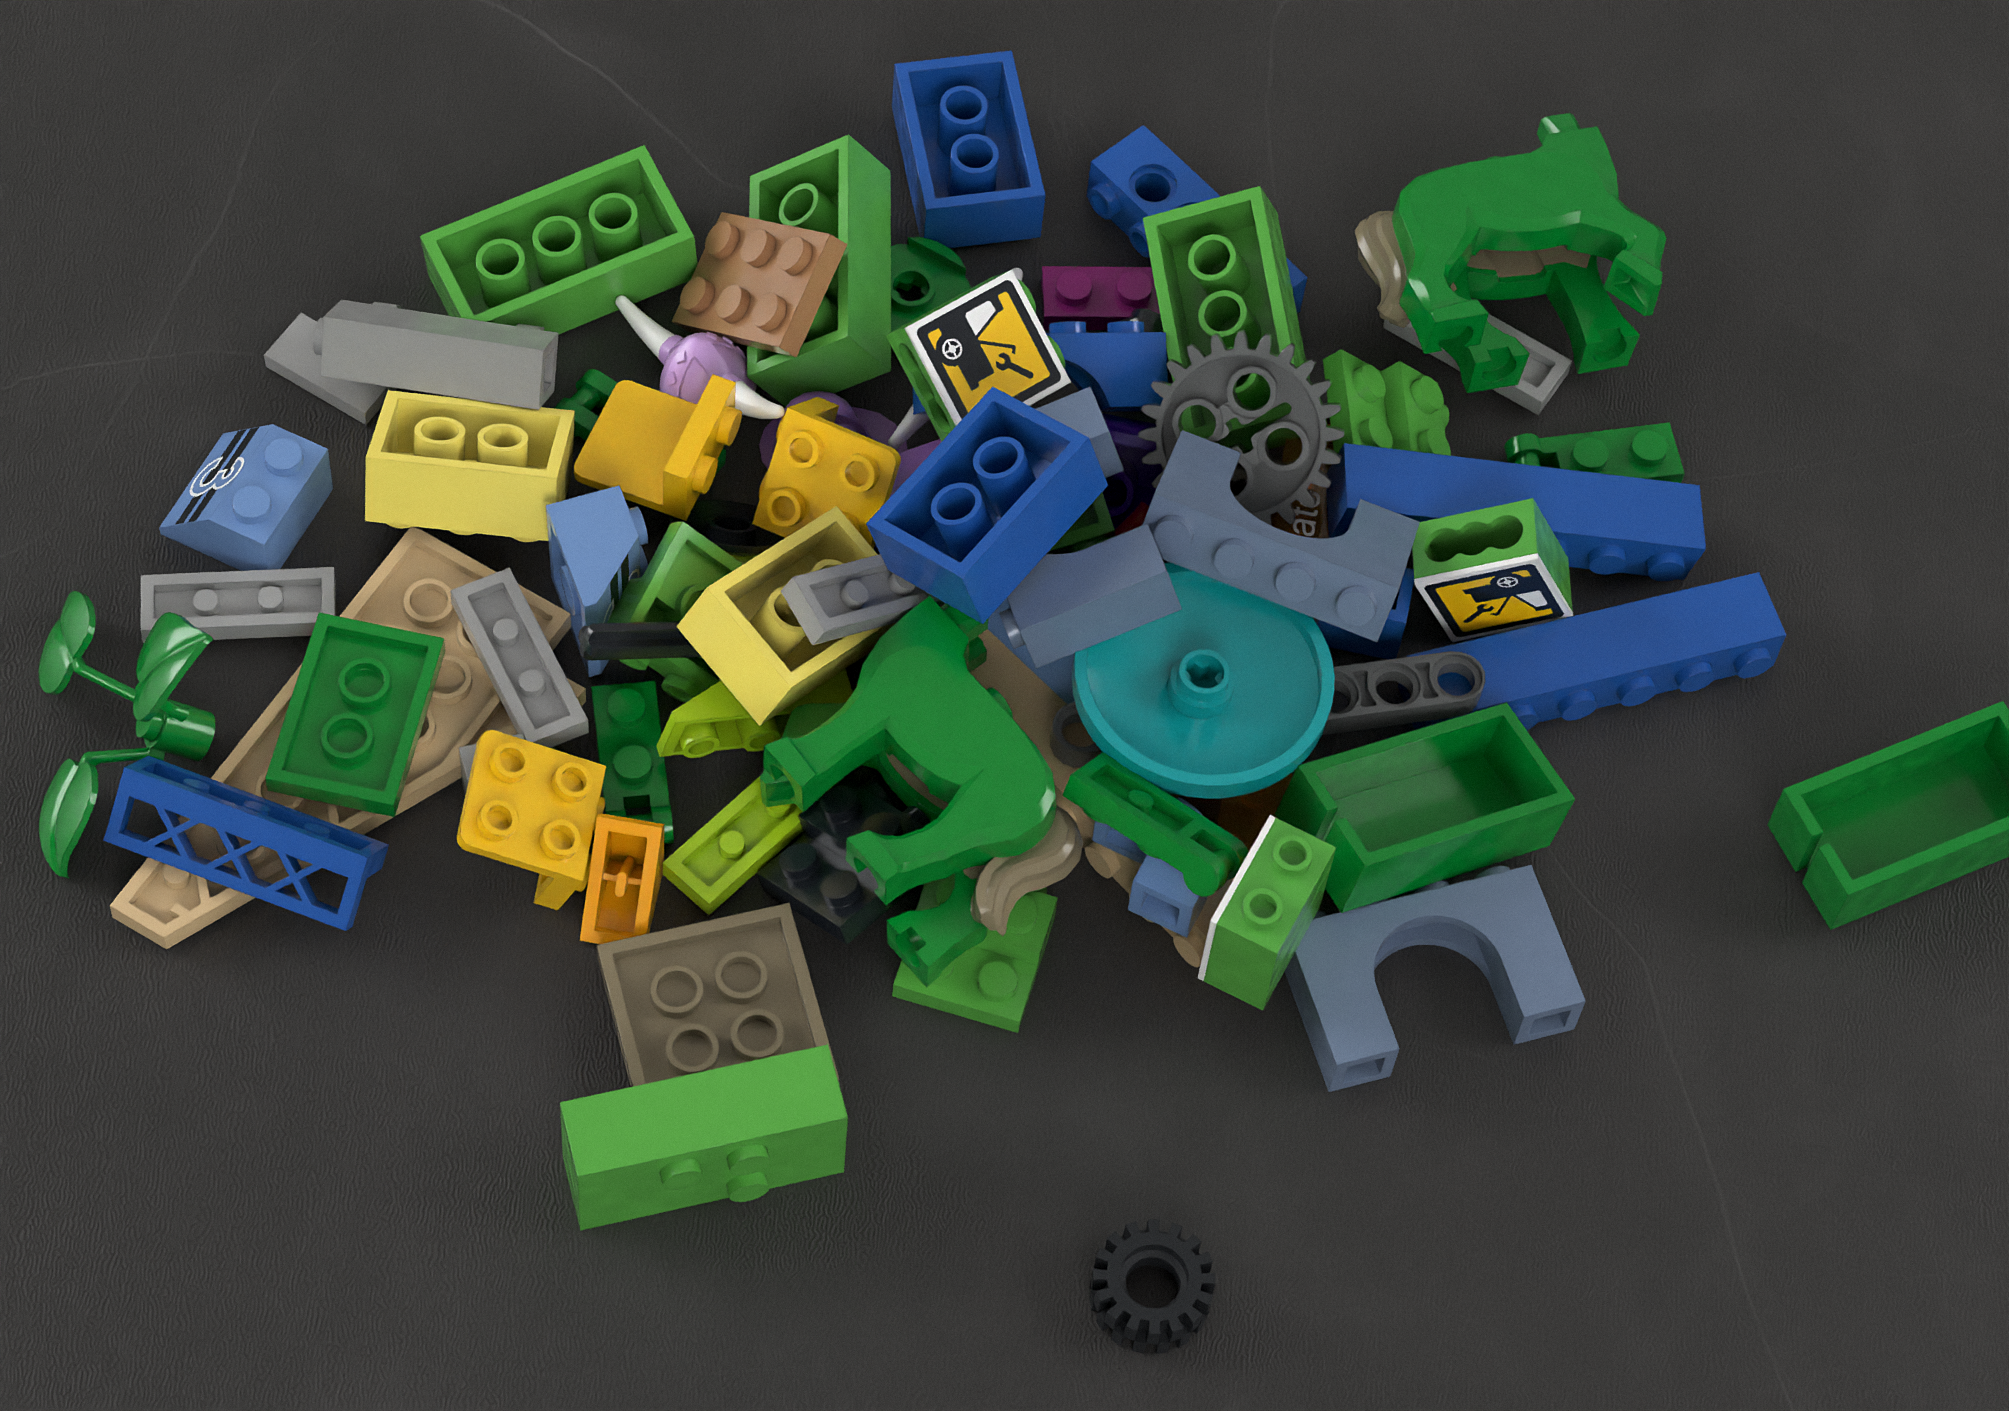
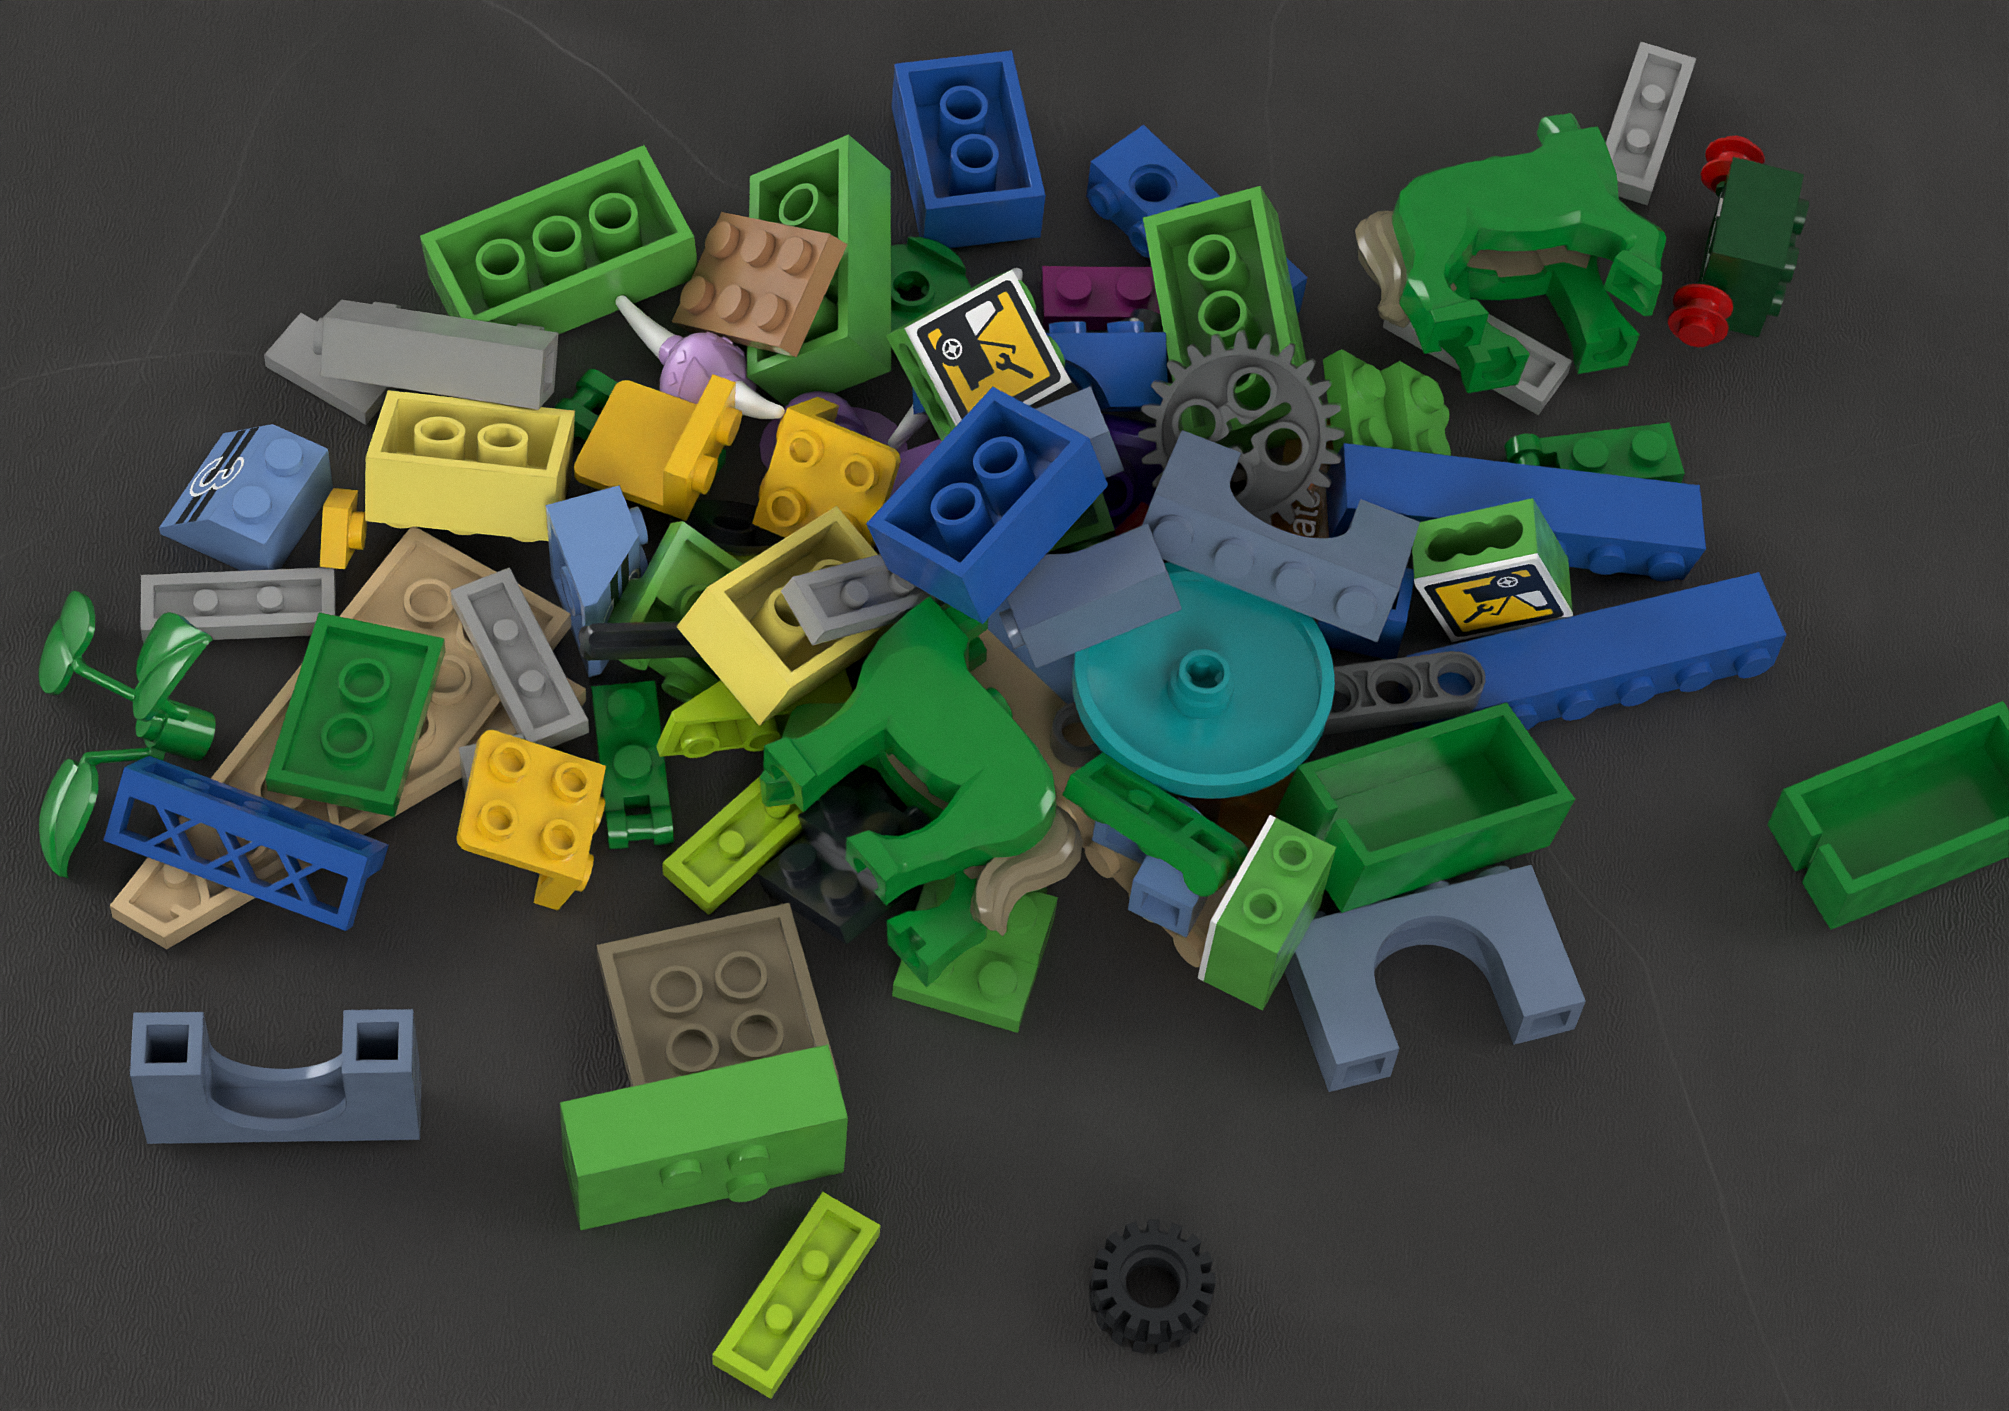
light orange slope [580,813,664,944] -> none
none -> sand blue arch [130,1009,422,1144]
none -> yellow plate [320,488,367,569]
none -> lime plate [713,1192,881,1399]
none -> light grey plate [1606,42,1696,205]
none -> dark green brick [1668,136,1809,347]

